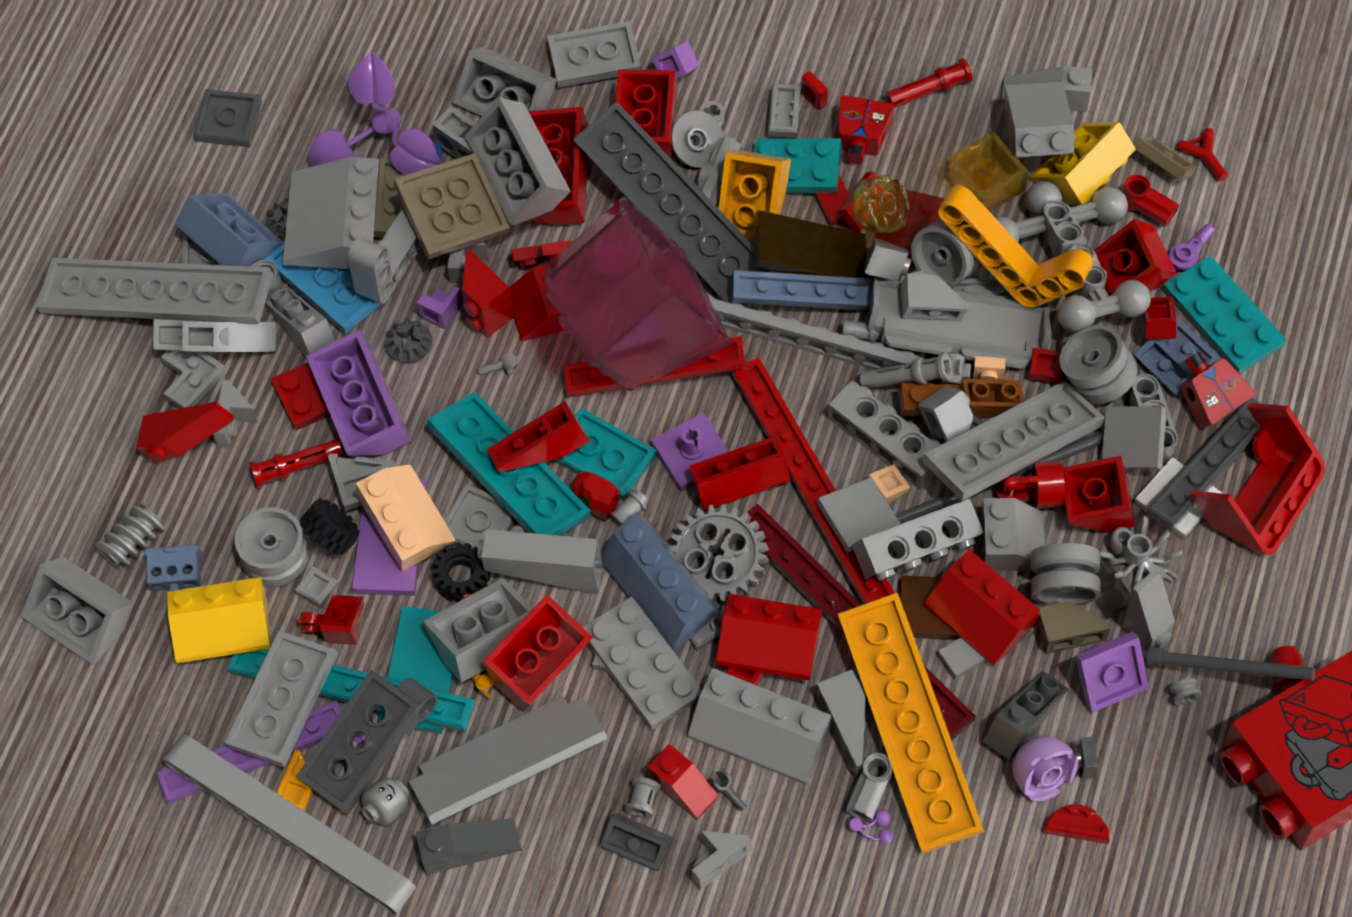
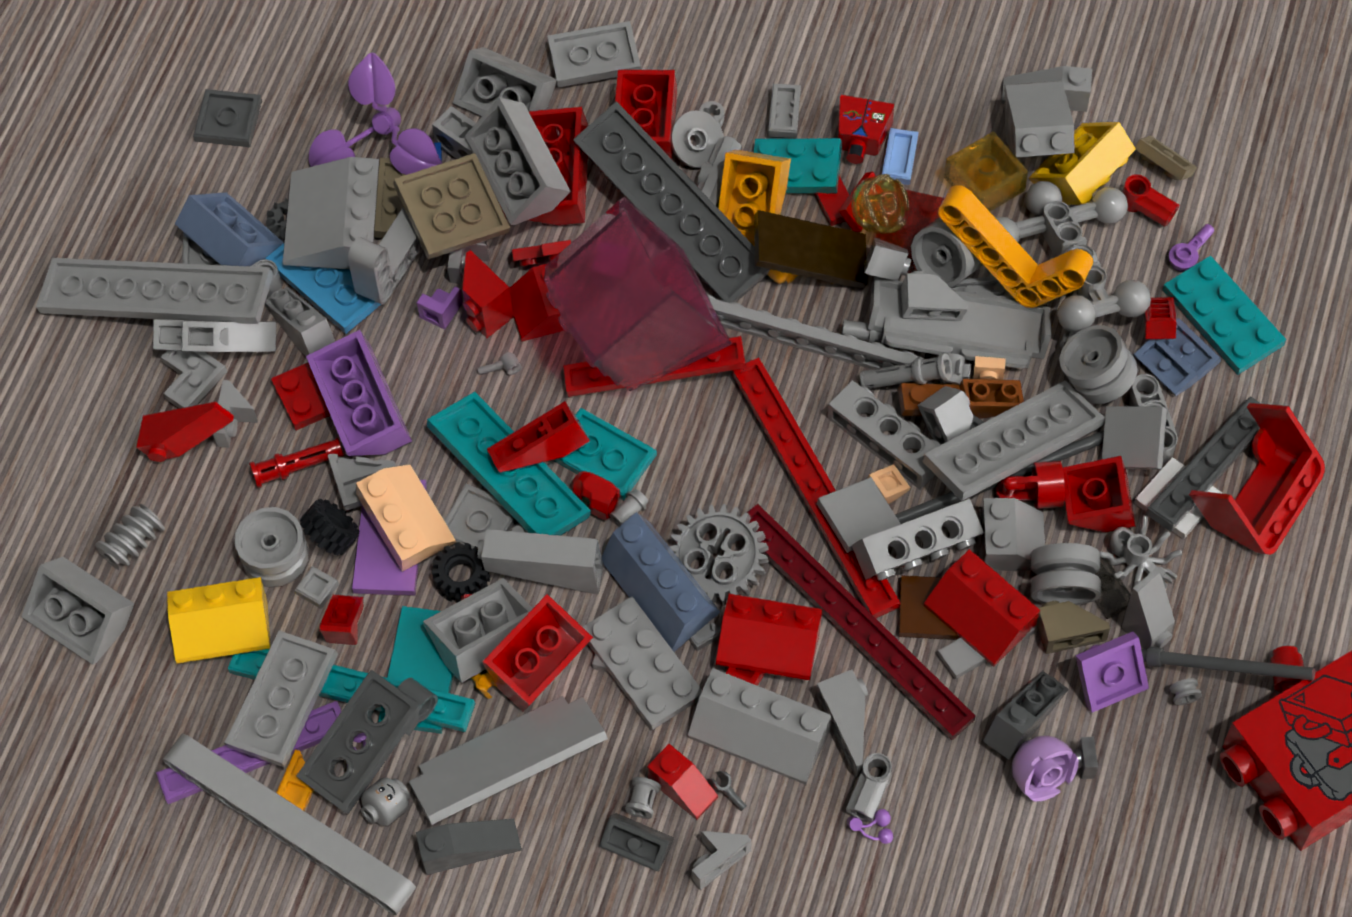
sand blue piece [143,544,203,591] -> none
red plate [296,612,324,635] -> none
dark grey gear [384,318,433,363] -> none
medium lavender panel [651,40,699,78] -> none
medium lavender tile [651,413,729,492] -> none
red brick [689,436,791,511] -> none
sand blue plate [732,270,903,311] -> none
red tile [801,71,828,110] -> none
light orange plate [838,593,984,854] -> none
red pin [886,58,973,108] -> none
red plate [1029,348,1061,383] -> none
red tile [1043,804,1110,844] -> none
red slope [1094,219,1177,296] -> none
red piece [1177,128,1228,181] -> none
torso [1181,351,1256,429] -> none
none -> light blue tile [881,128,919,185]

